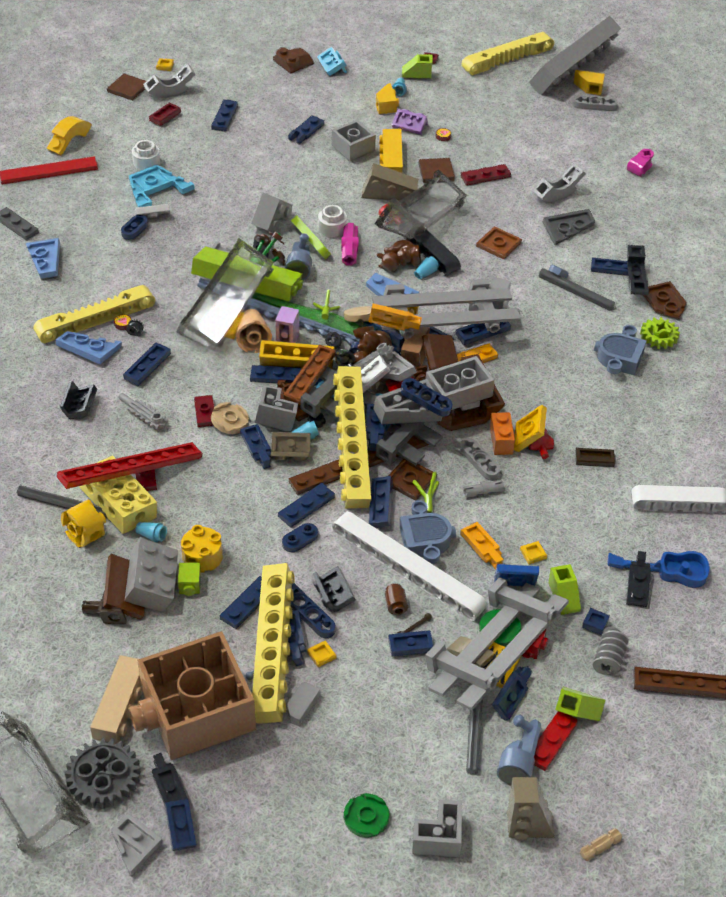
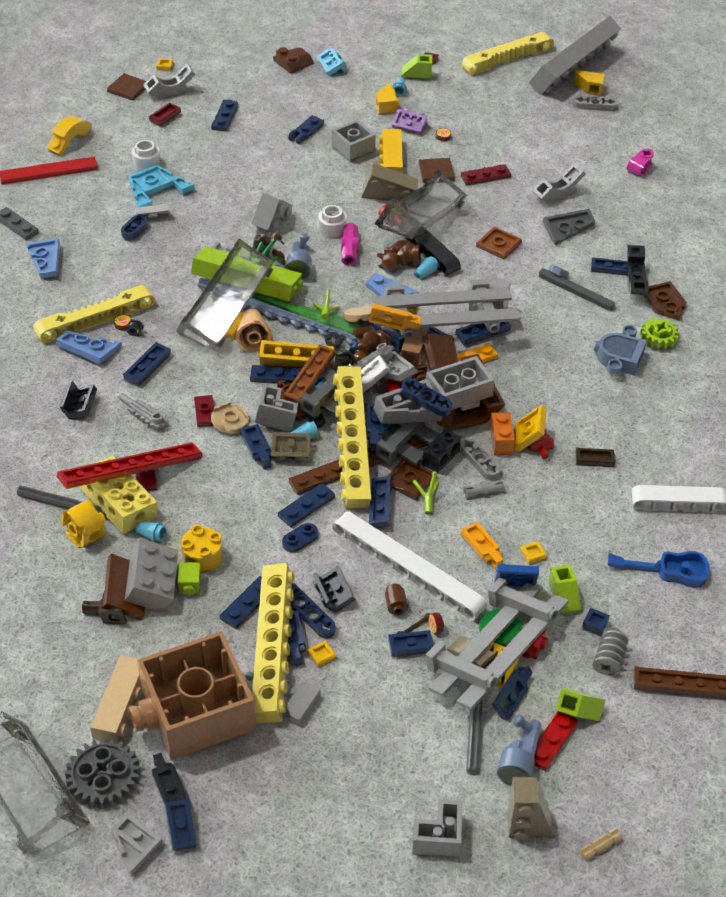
lavender brick [275,306,299,343] -> none
lime beam [291,215,331,260] -> none
green tile [343,793,390,838] -> none
sand blue piece [399,500,456,564] -> none
black hinge [626,551,651,607] -> none
none -> black brick [422,428,461,474]
none -> dark red tile [428,612,444,634]

